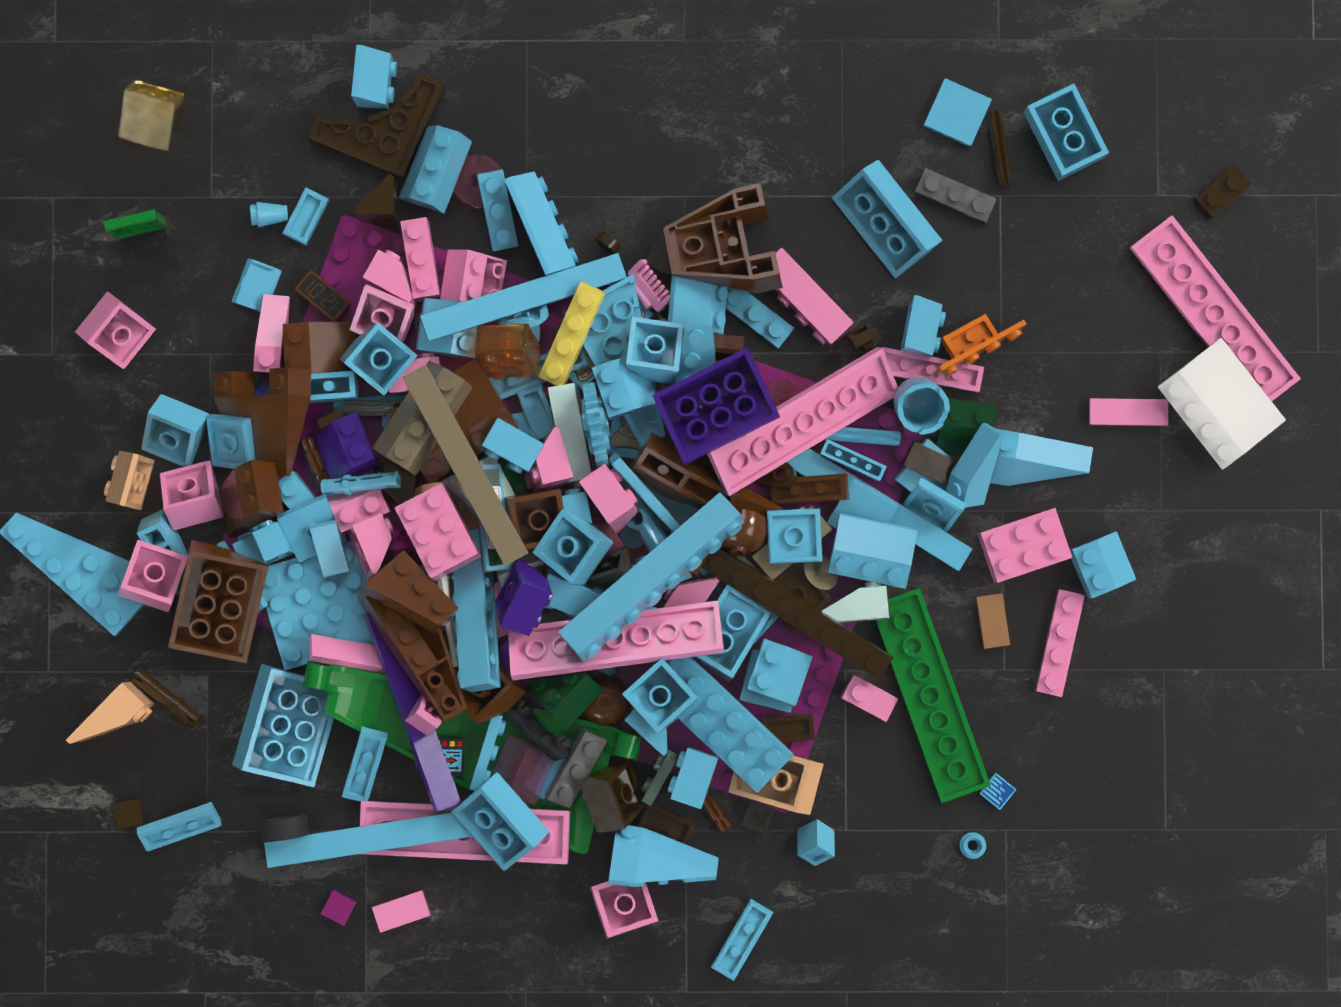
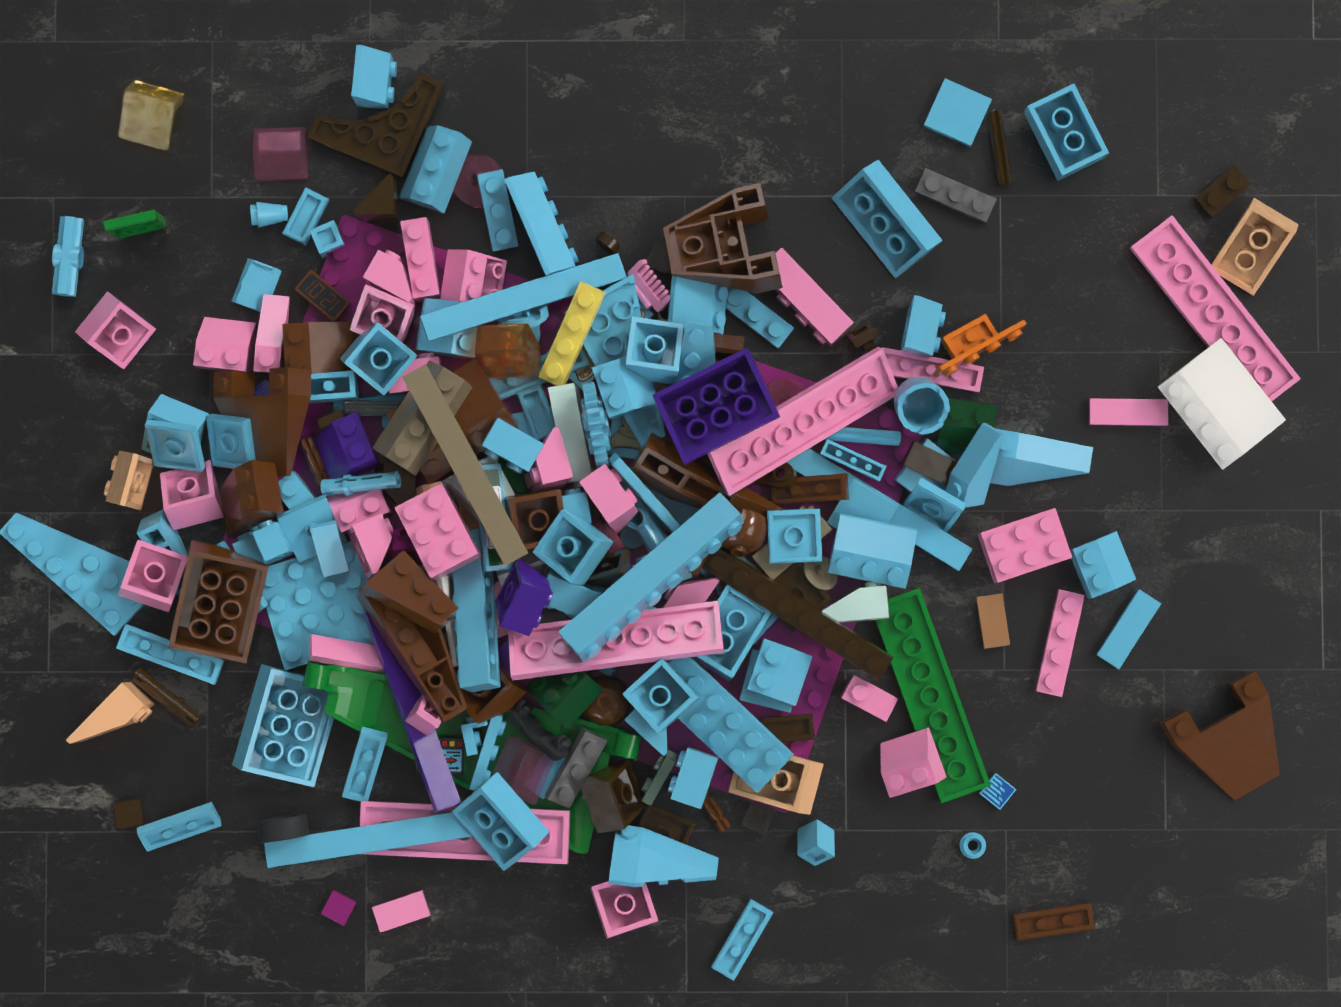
none -> medium azure piece [52,216,84,297]
none -> medium azure plate [116,624,225,685]
none -> medium azure tile [145,419,205,472]
none -> bright pink slope [193,317,257,373]
none -> clear pink slope [253,127,308,181]
none -> medium azure panel [310,220,345,258]
none -> medium azure bracket [461,716,489,756]
none -> bright pink slope [881,728,946,798]
none -> reddish brown tile [1012,902,1095,941]
none -> medium azure tile [1096,589,1161,669]
none -> reddish brown wedge [1159,671,1280,801]
none -> light nougat slope [1211,198,1299,296]

